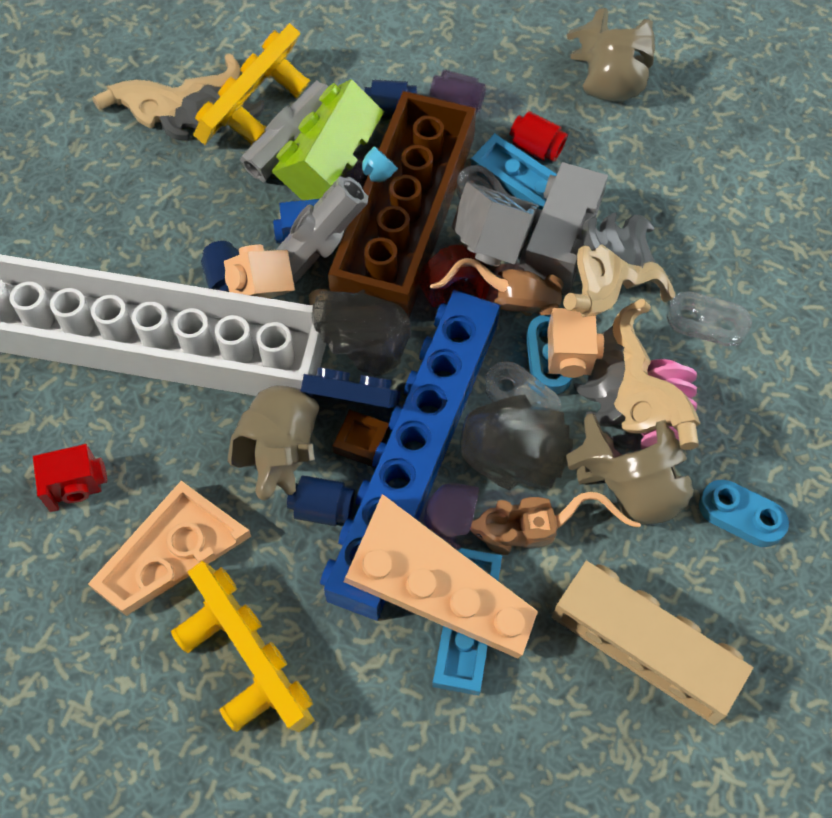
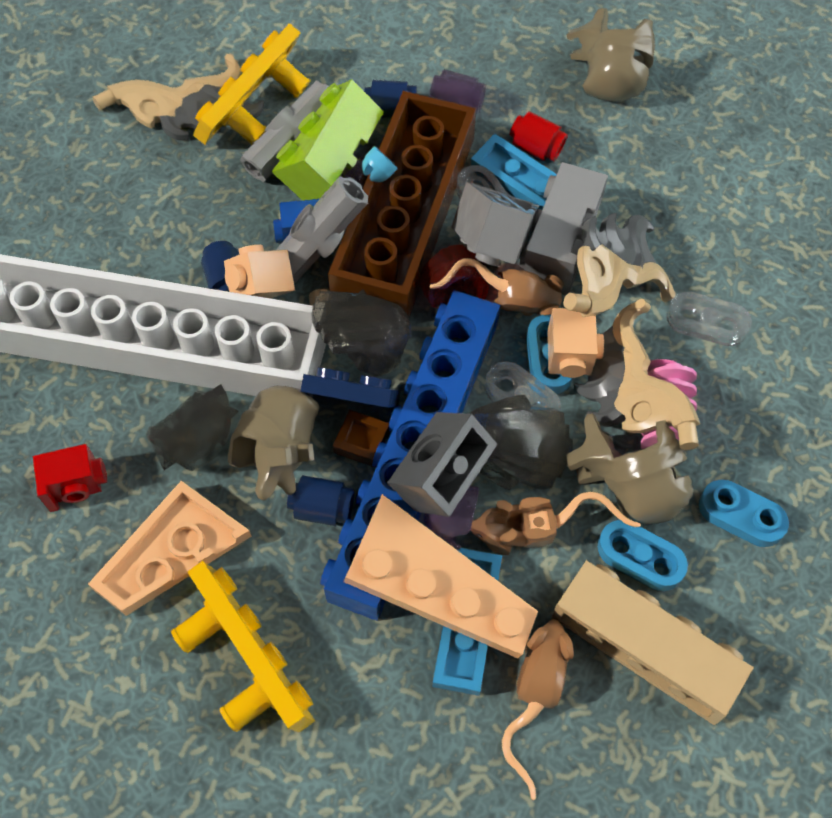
none -> clear smoke hair [146,384,239,471]
none -> dark grey brick [387,412,497,517]
none -> medium nougat animal [502,618,574,800]
none -> dark azure plate [597,520,688,591]

